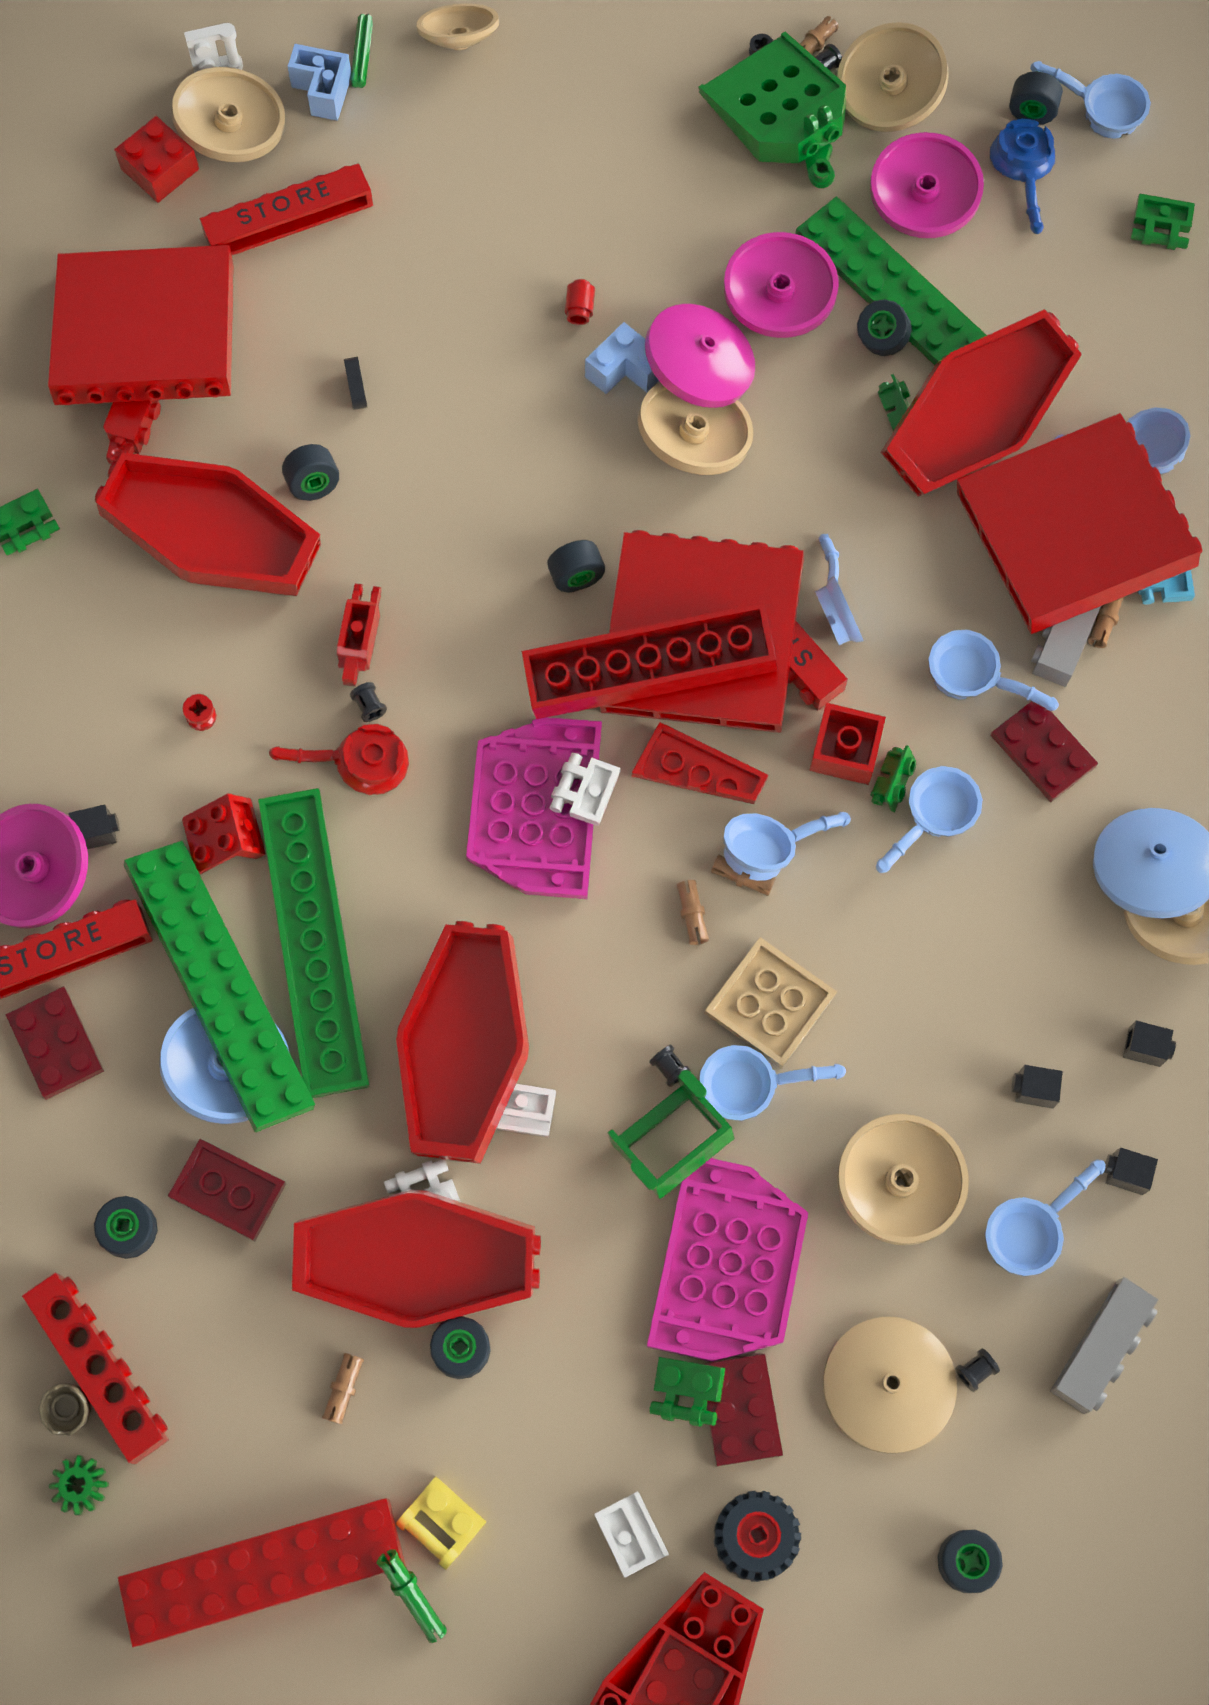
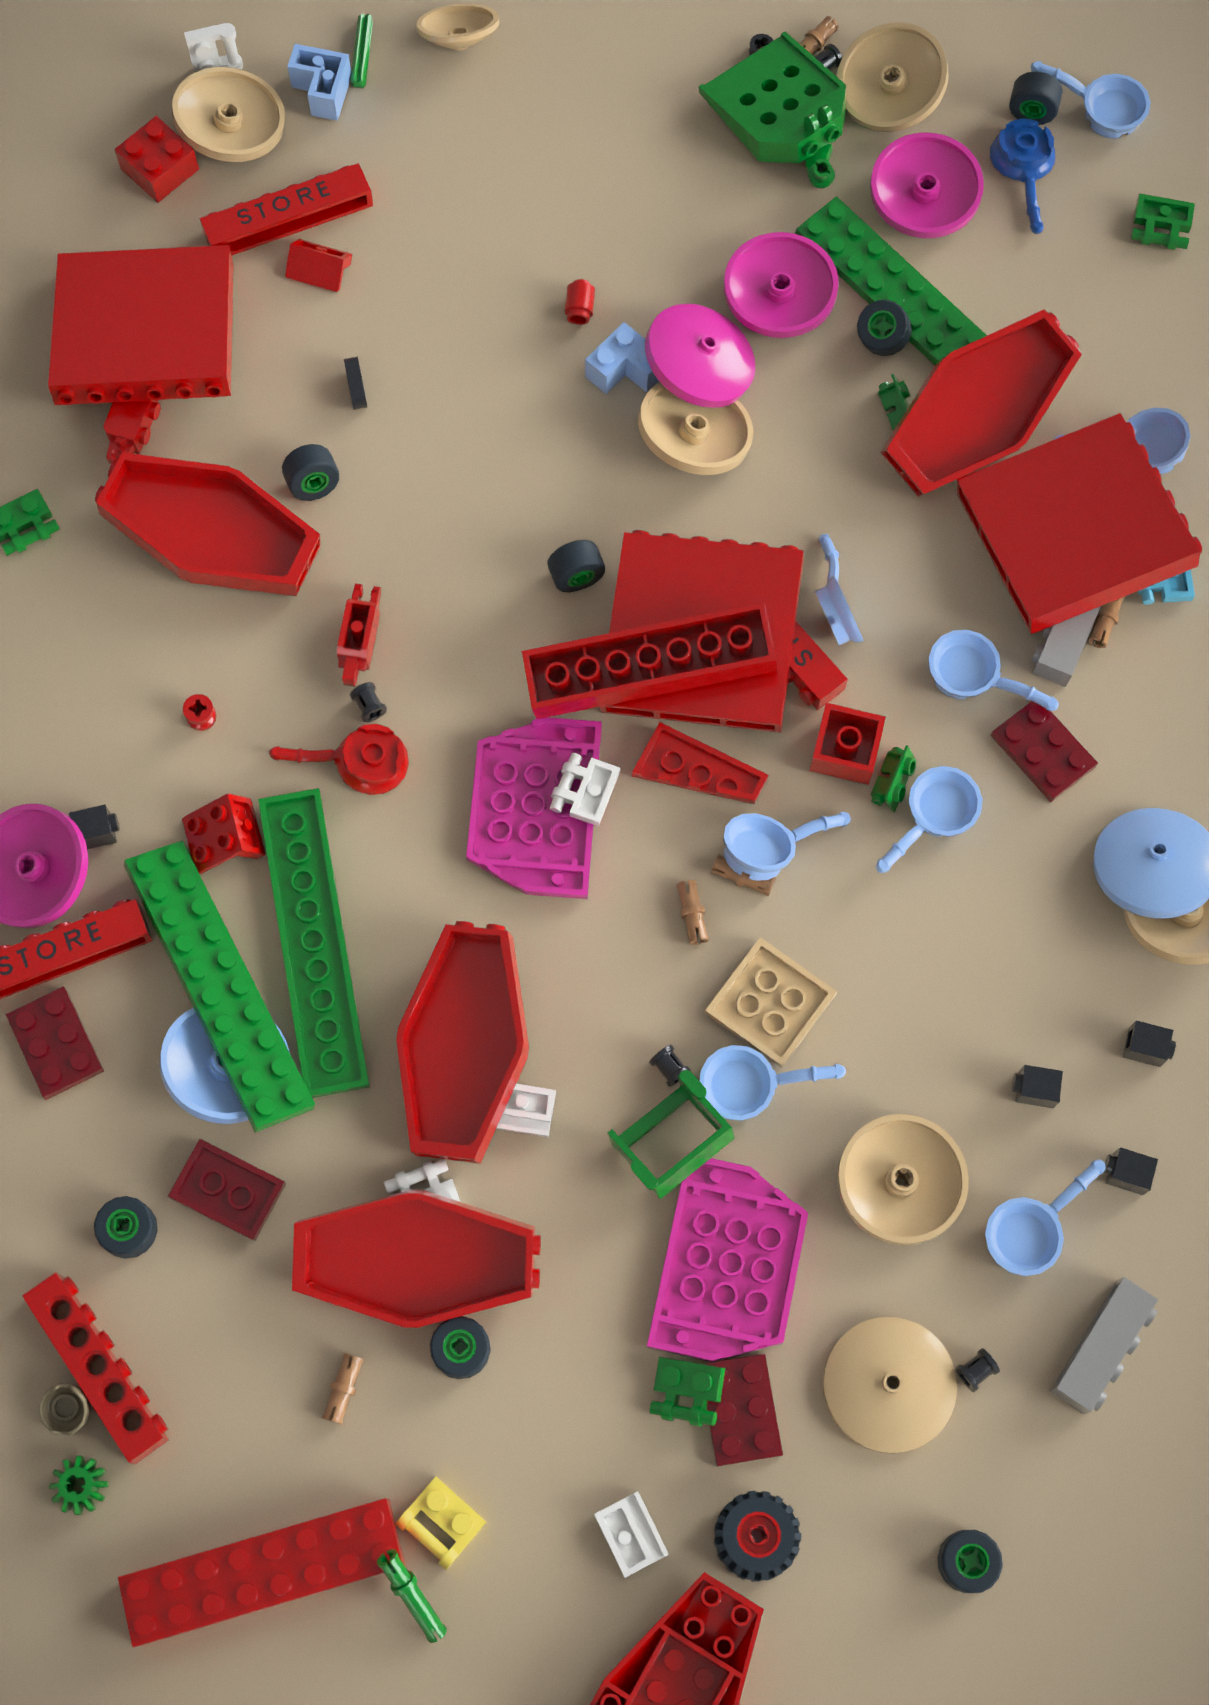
none -> red panel [285,239,353,292]

